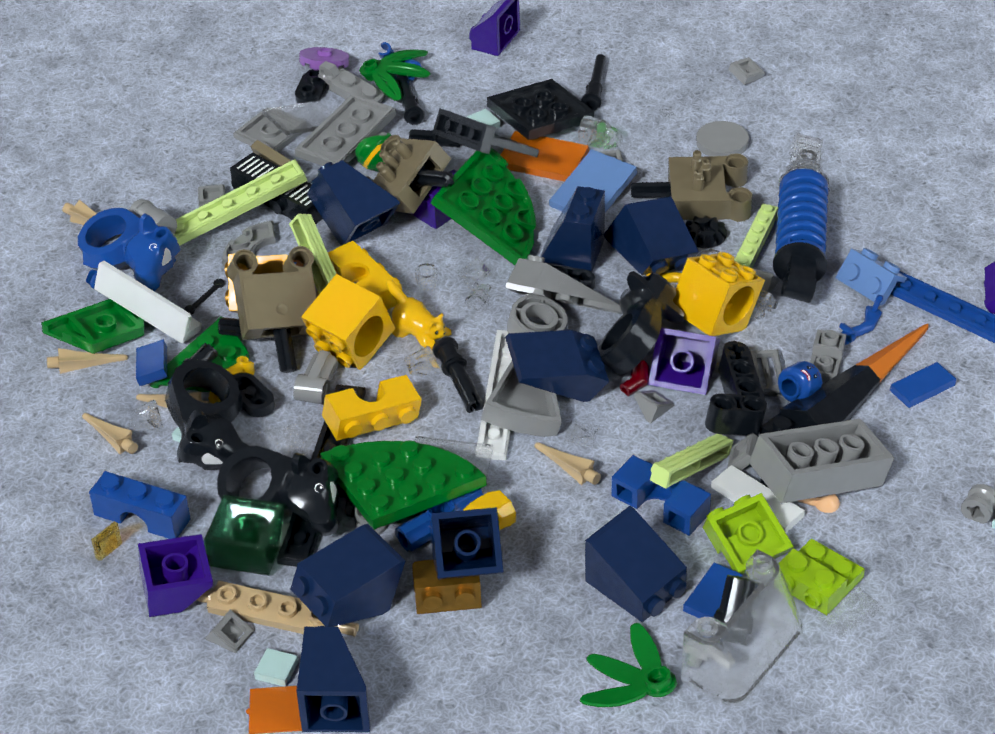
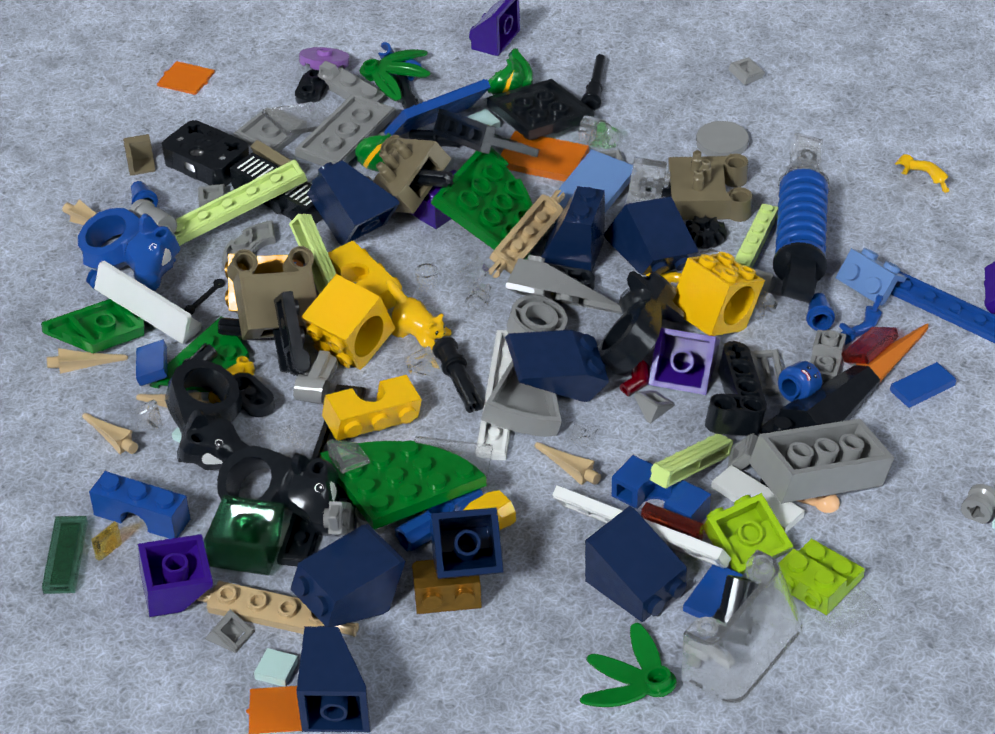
none -> clear green tile [42,516,88,594]
none -> dark tan panel [123,134,156,176]
none -> blue cone [131,181,158,207]
none -> orange piece [157,61,215,95]
none -> black axle [162,120,249,187]
none -> black hinge [274,291,311,376]
none -> light grey plate [323,501,355,535]
none -> clear slope [327,439,370,473]
none -> blue tile [384,79,491,136]
none -> green hair [488,48,533,95]
none -> tan plate [489,190,565,278]
none -> white tile [552,486,731,569]
none -> clear brick [626,157,671,204]
none -> clear red tile [641,502,704,541]
none -> blue cone [806,293,835,331]
none -> clear red tile [841,327,899,364]
none -> yellow piece [895,154,949,193]

